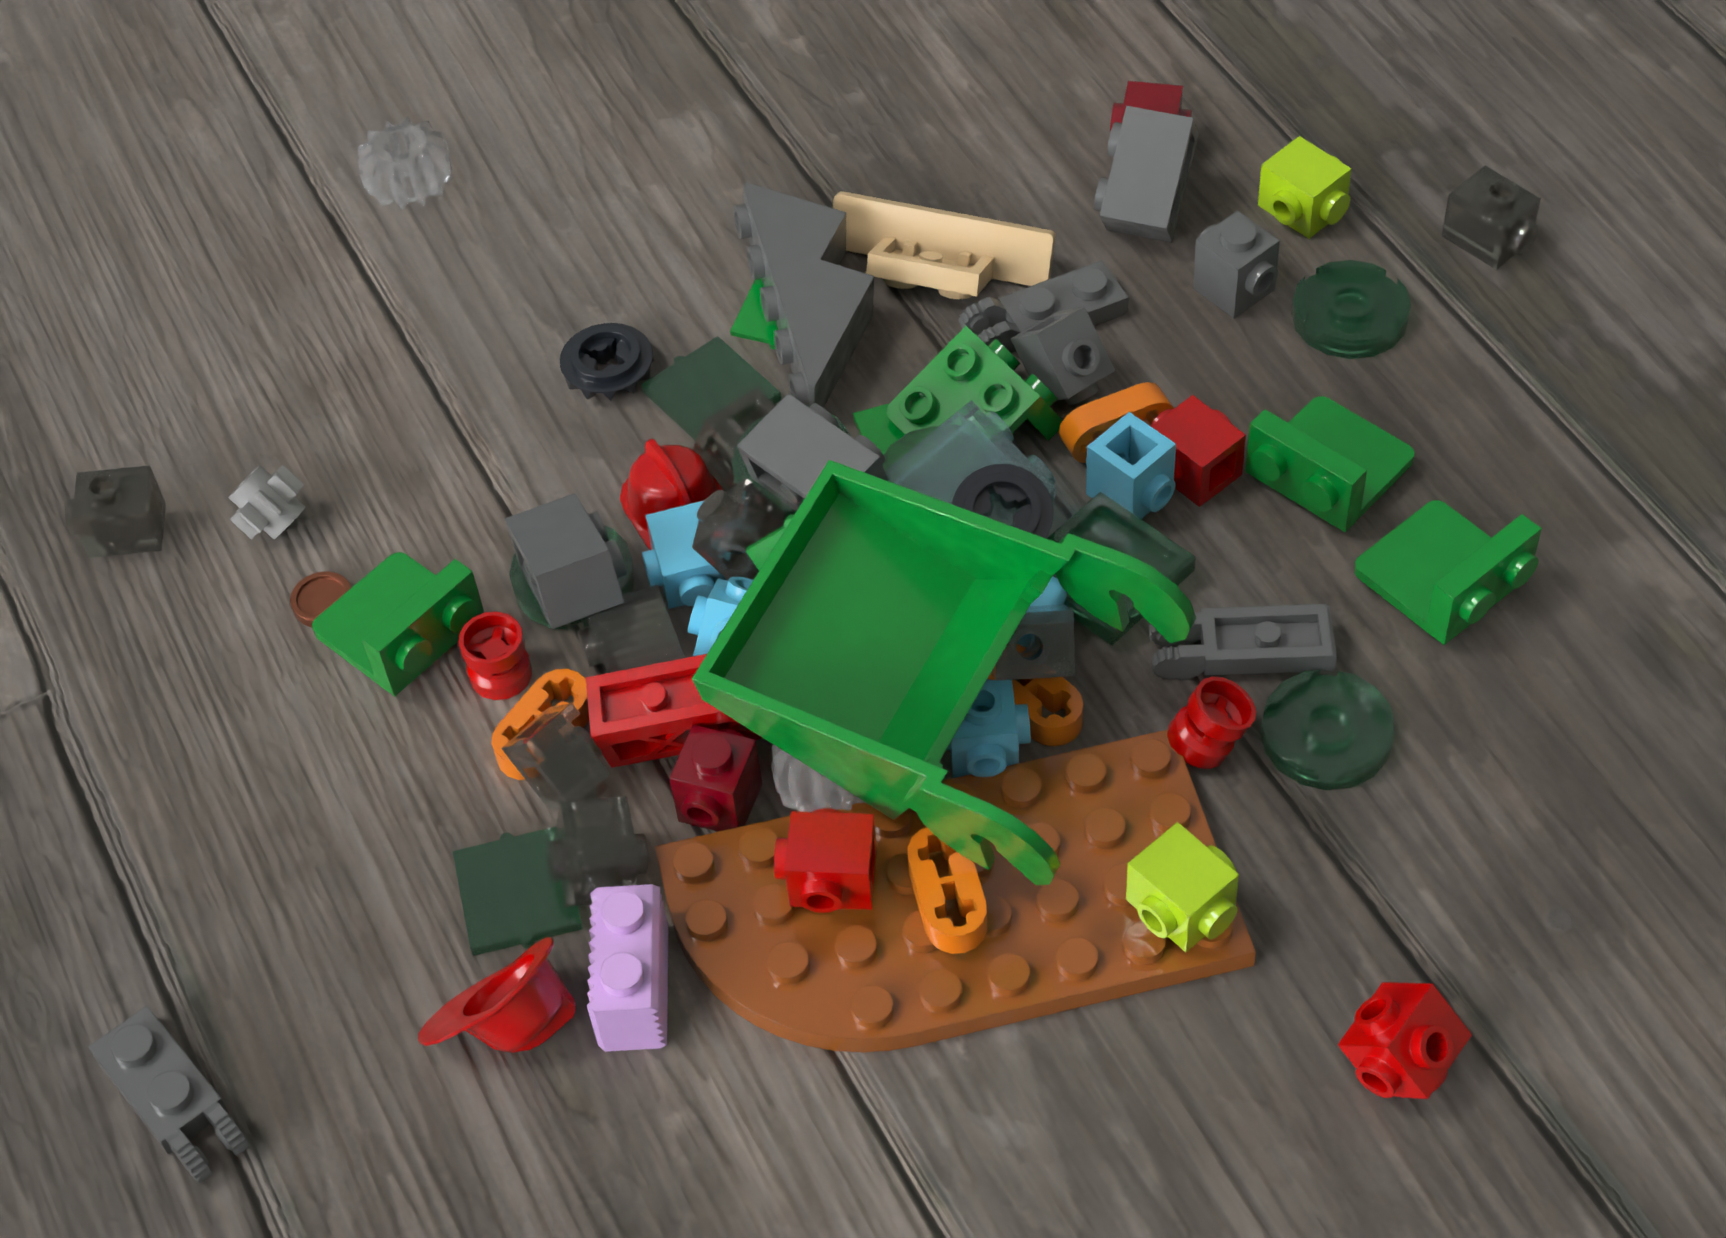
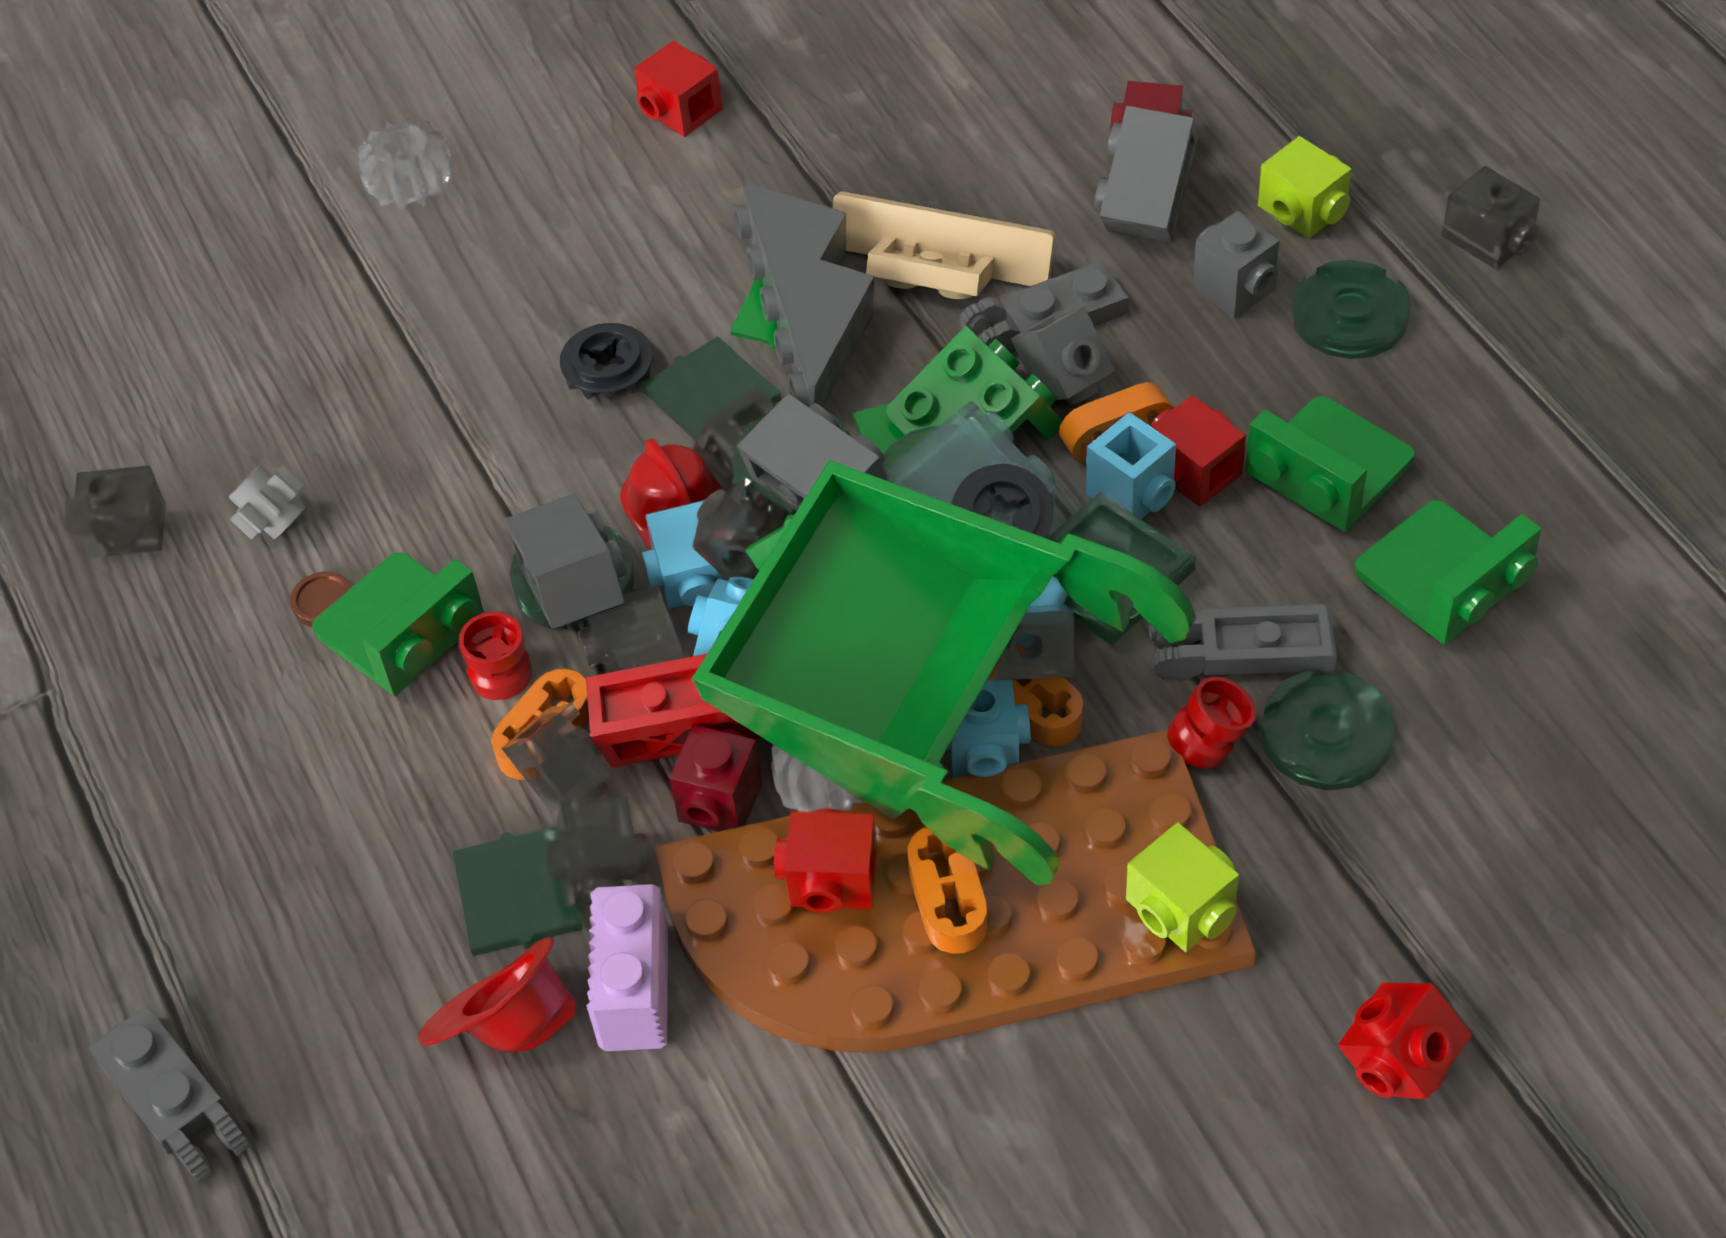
none -> red brick [634,40,723,137]

